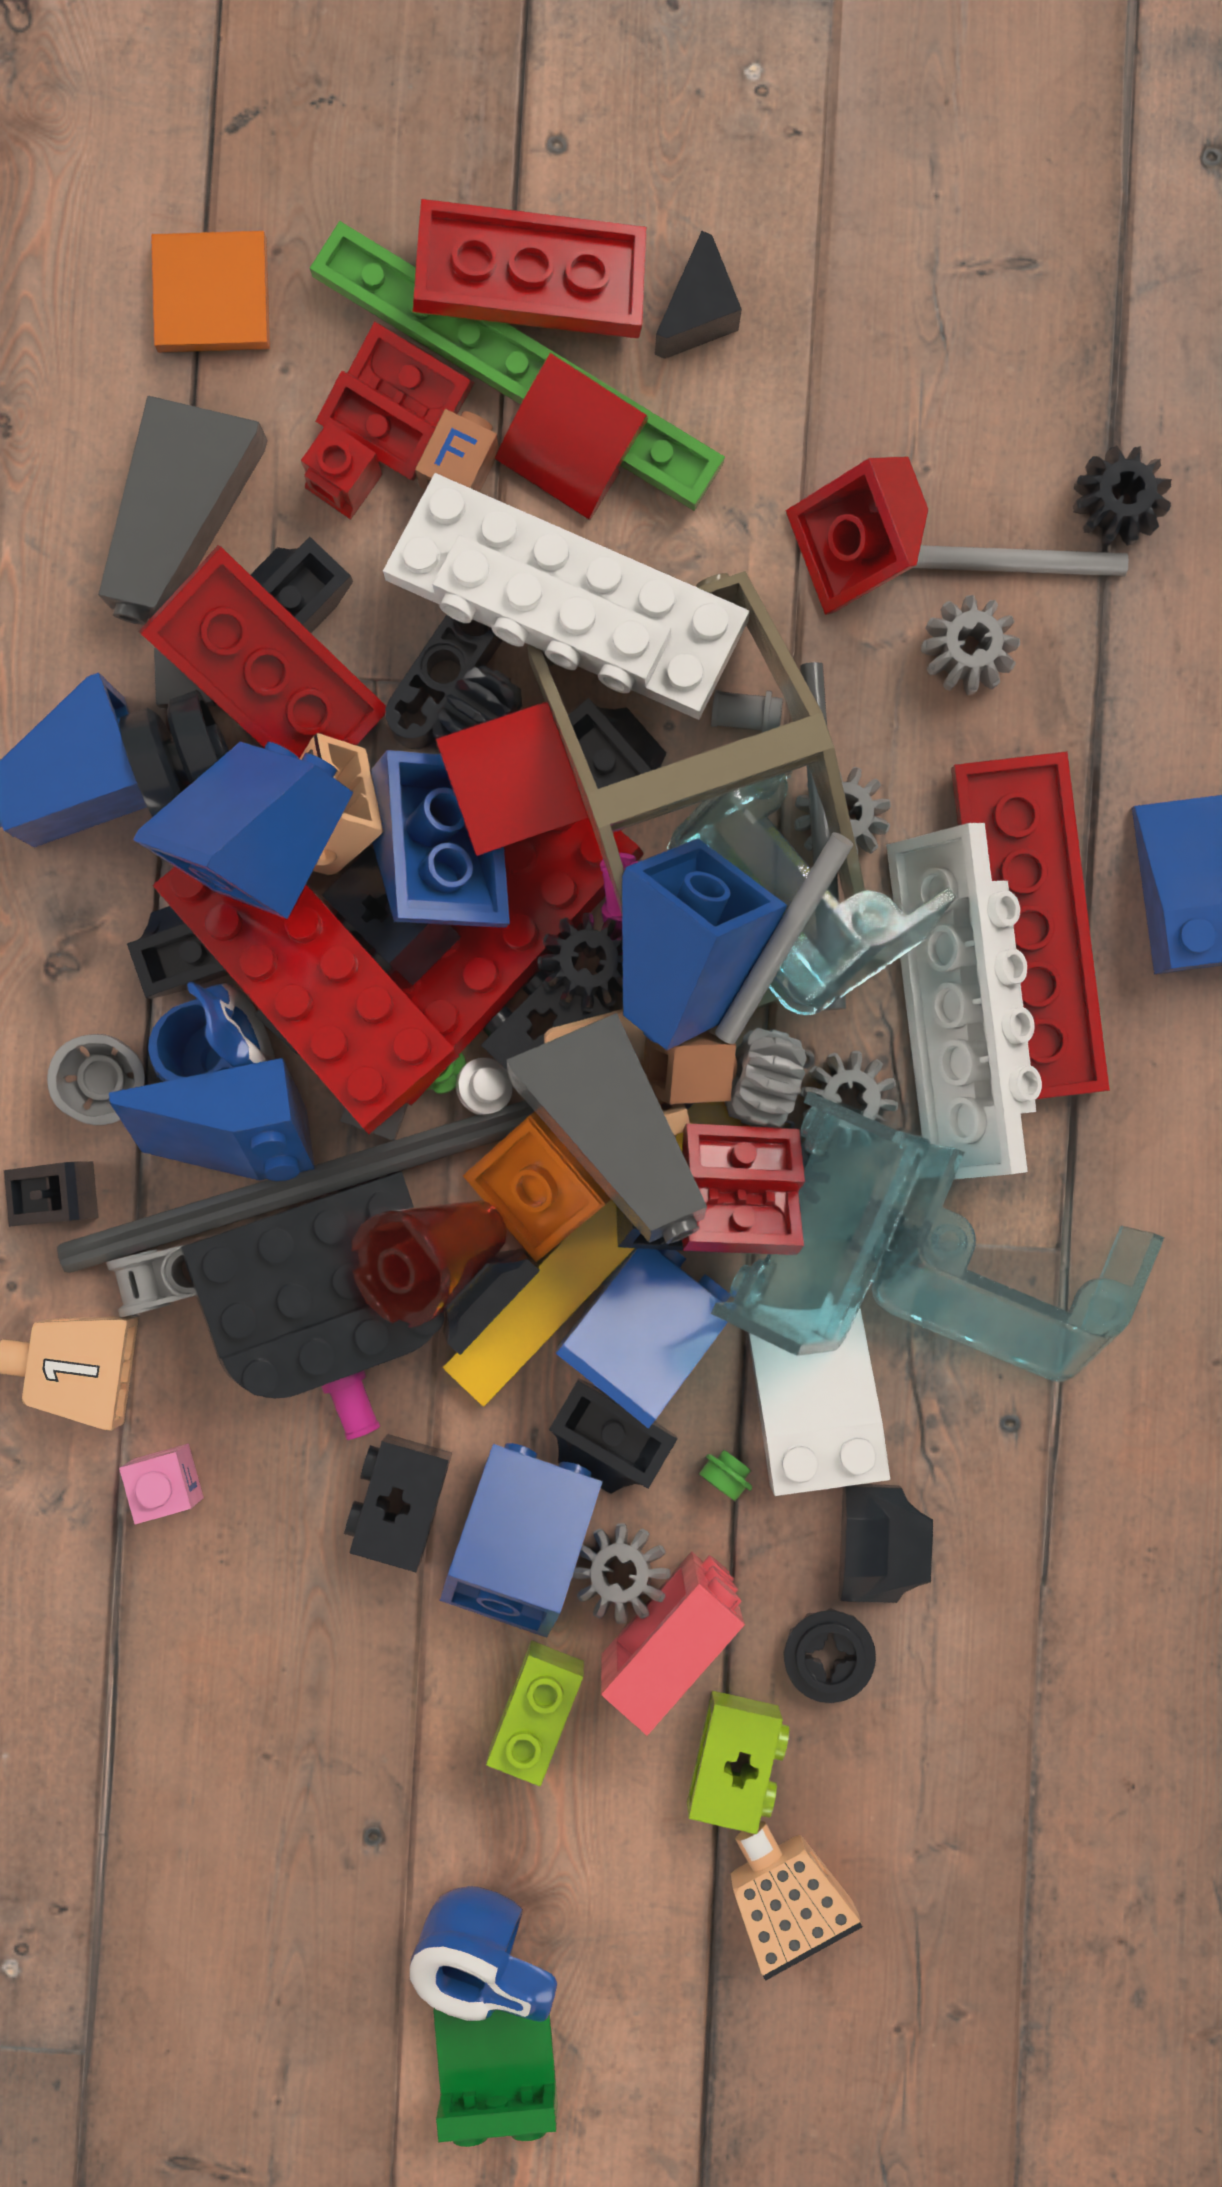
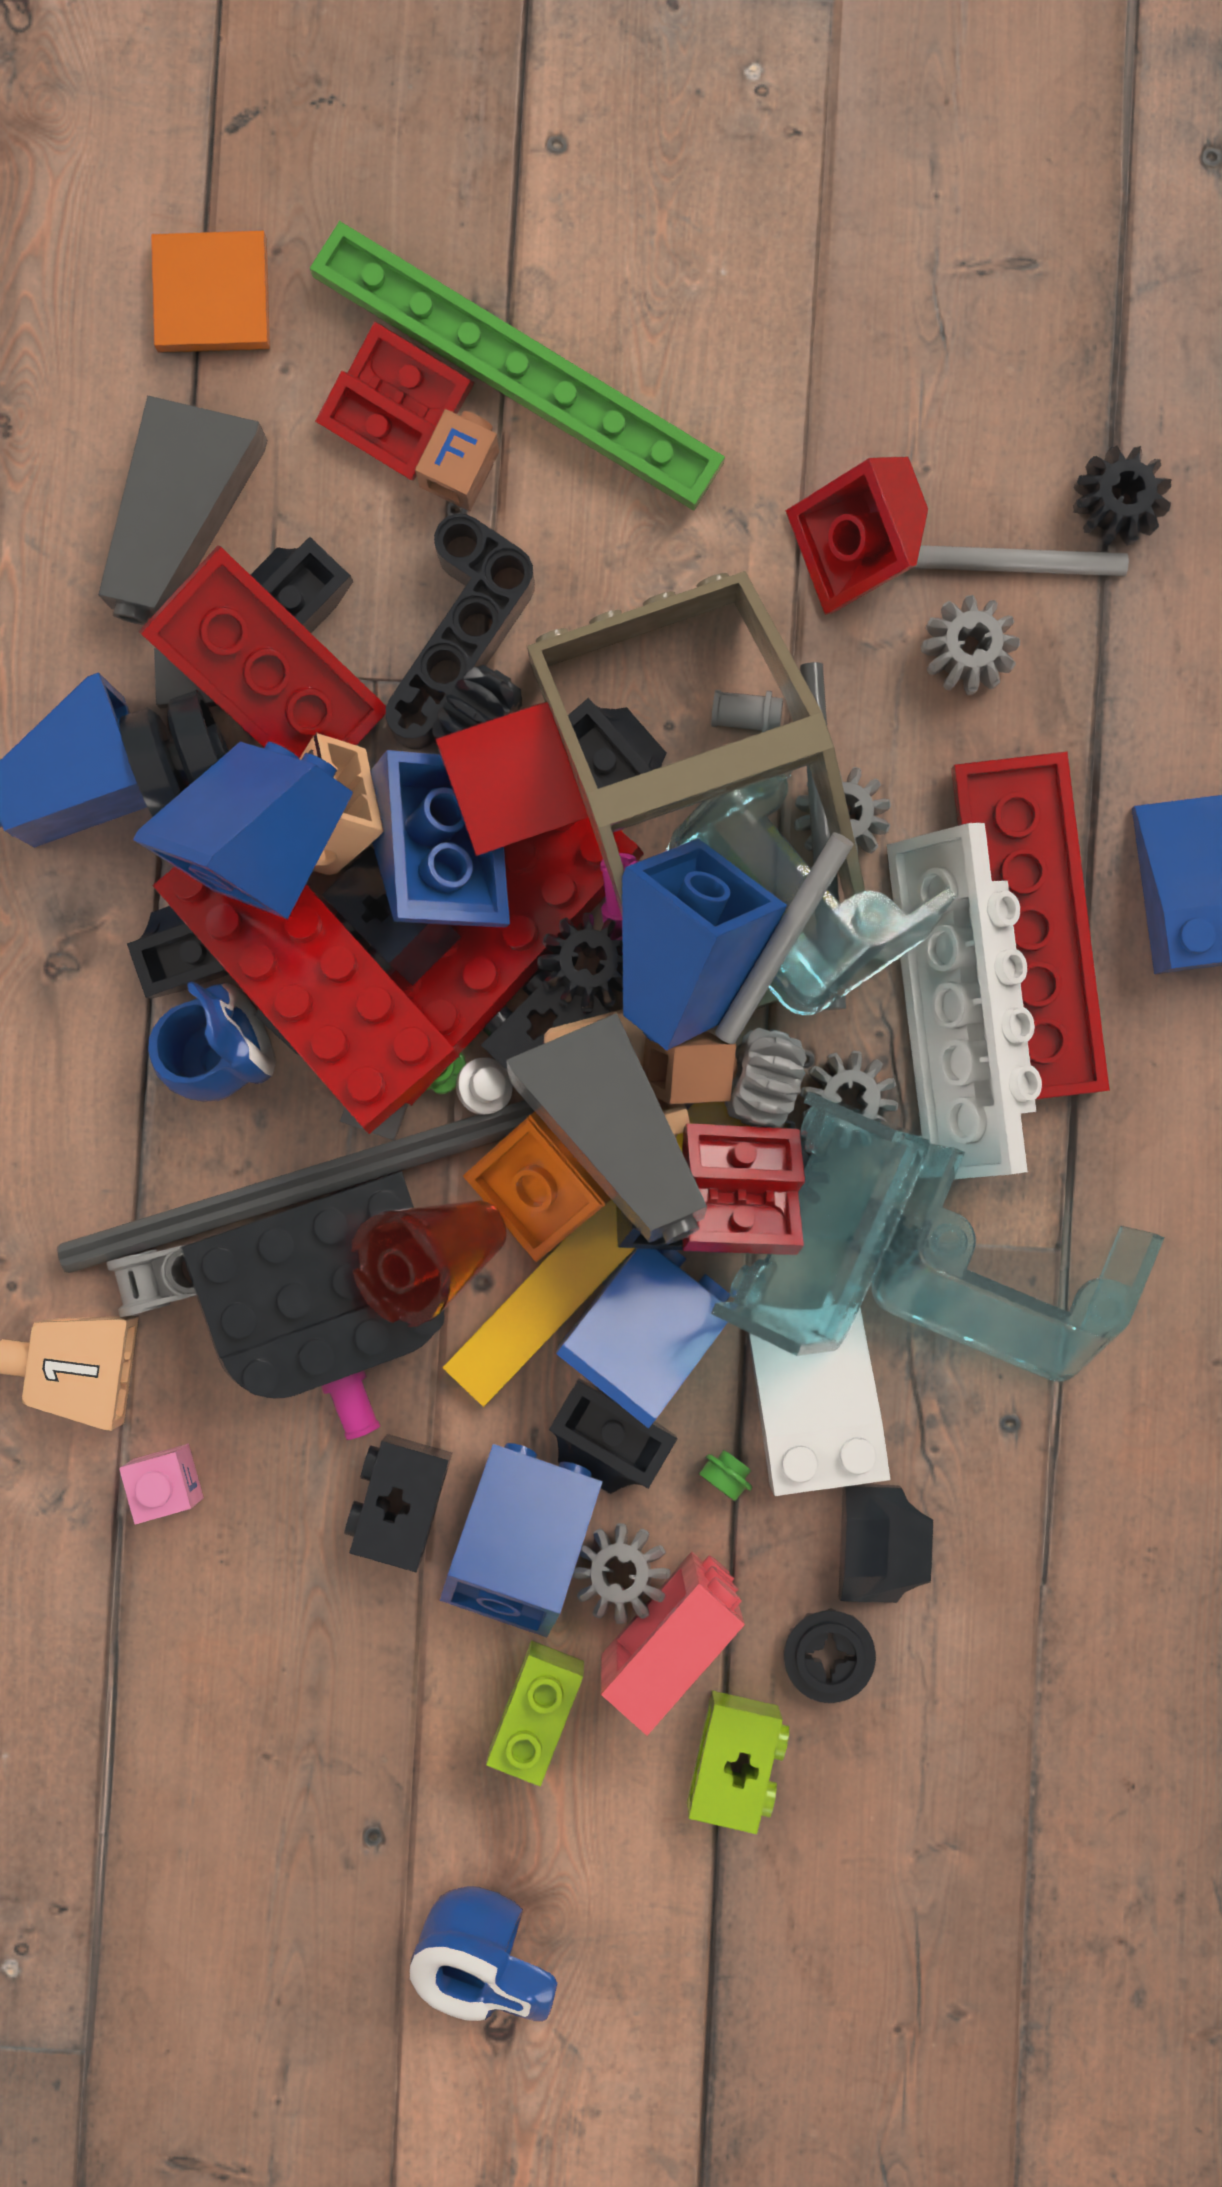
black slope [4,1161,99,1227] -> none
light grey helmet [47,1034,145,1125] -> none
blue slope [109,1058,315,1181] -> none
red window [301,421,383,520] -> none
white plate [383,473,749,720] -> none
red plate [412,199,647,339] -> none
green bracket [433,2008,558,2147] -> none
black slope [443,1249,540,1355] -> none
red slope [495,353,648,521] -> none
black slope [655,231,742,359] -> none
light nougat torso [731,1821,863,1981] -> none

